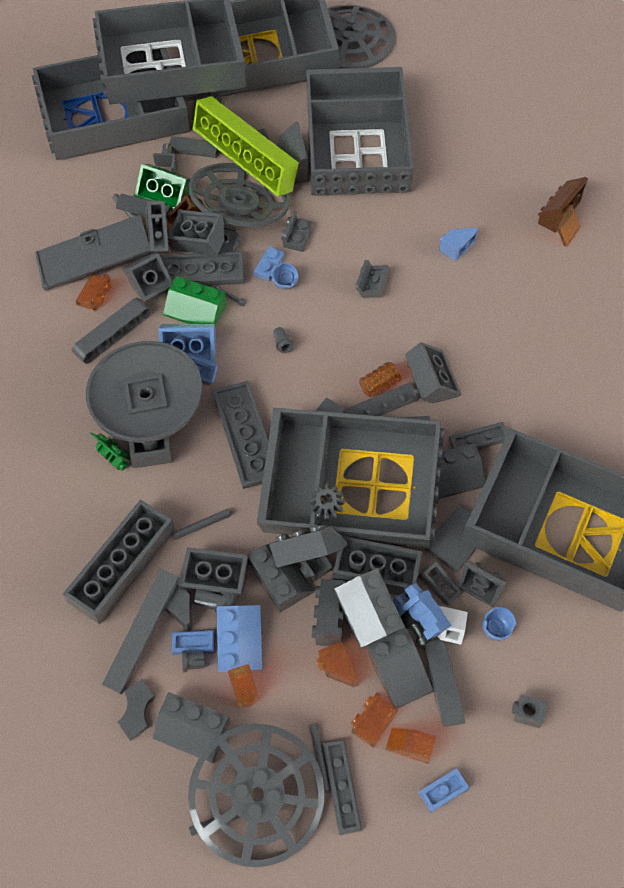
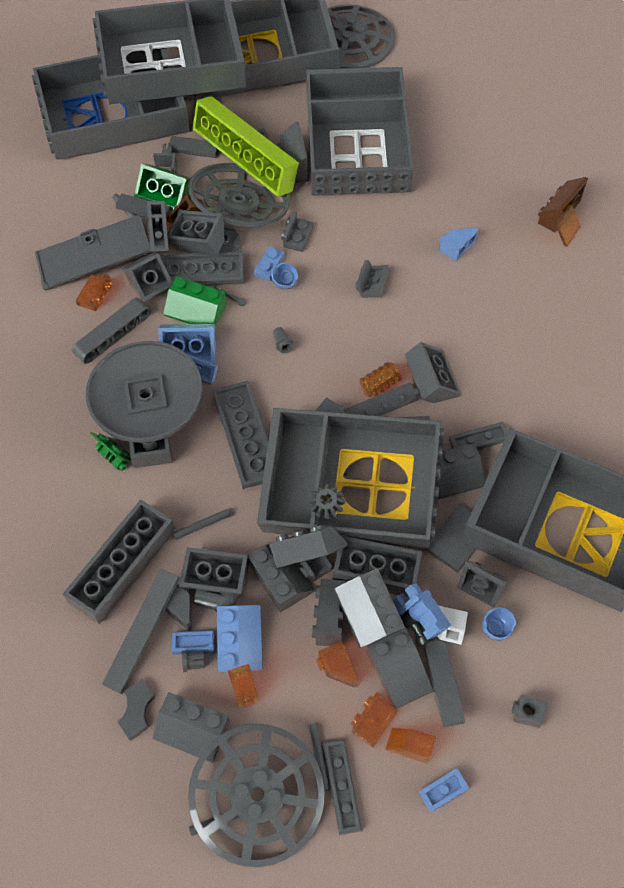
dark grey slope [418,561,463,606] -> none

